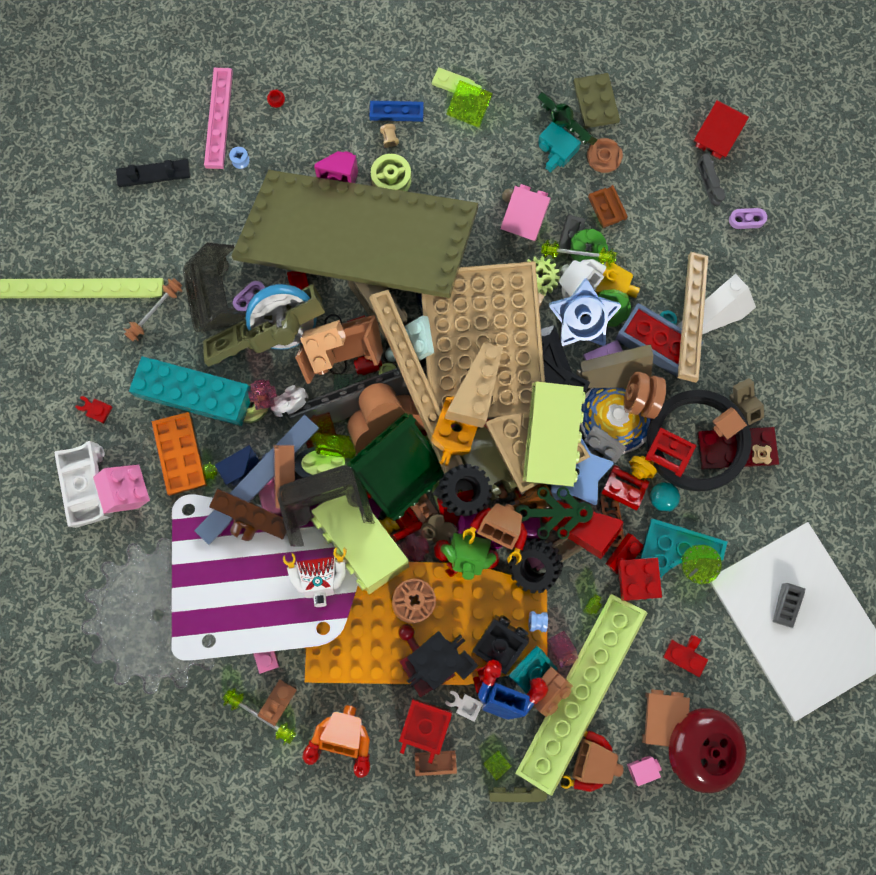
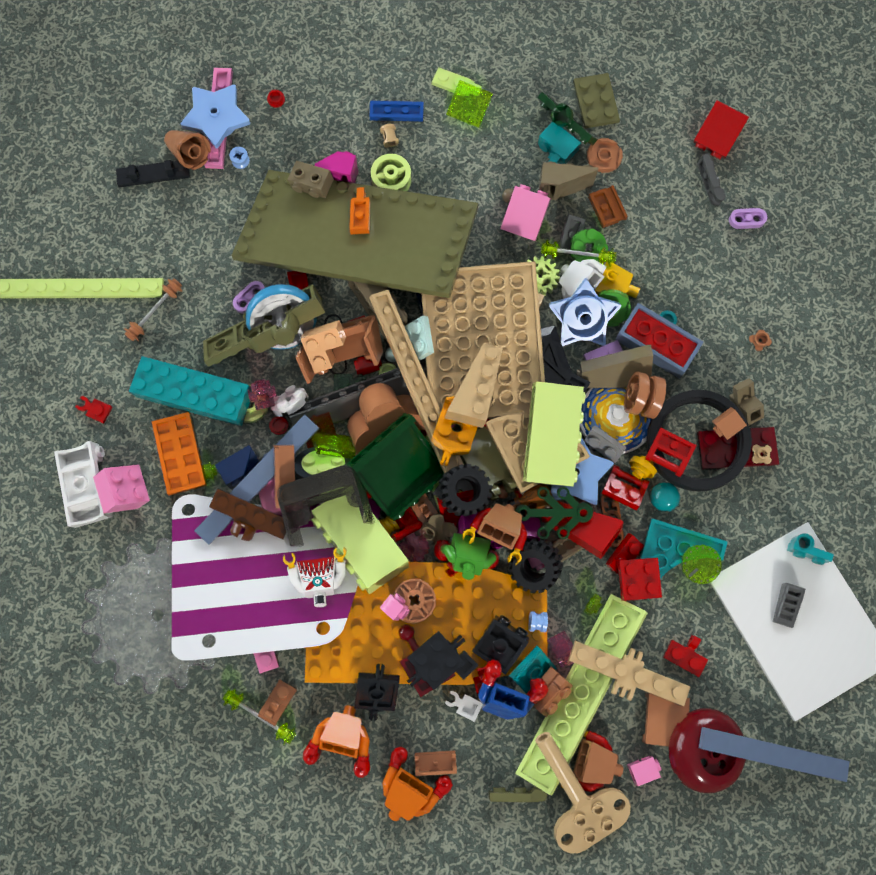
clear smoke windscreen [183,242,246,333] -> none
red container [399,698,452,764] -> none
clear neon green plate [483,750,512,781] -> none
tan tile [677,252,708,383] -> none
white wedge [677,274,756,334] -> none
none -> nougat cone [164,130,211,170]
none -> light blue plate [180,85,250,148]
none -> red plate [269,416,289,435]
none -> dark tan brick [287,161,334,198]
none -> orange hinge [350,187,370,234]
none -> black plate [354,664,400,721]
none -> bright pink plate [380,593,410,621]
none -> orange torso [383,747,453,821]
none -> tan piece [535,732,631,853]
none -> dark tan slope [538,161,598,200]
none -> tan hinge [568,641,690,706]
none -> sand blue tile [698,727,850,782]
none -> nougat plate [749,330,772,351]
none -> teal plate [787,533,834,565]

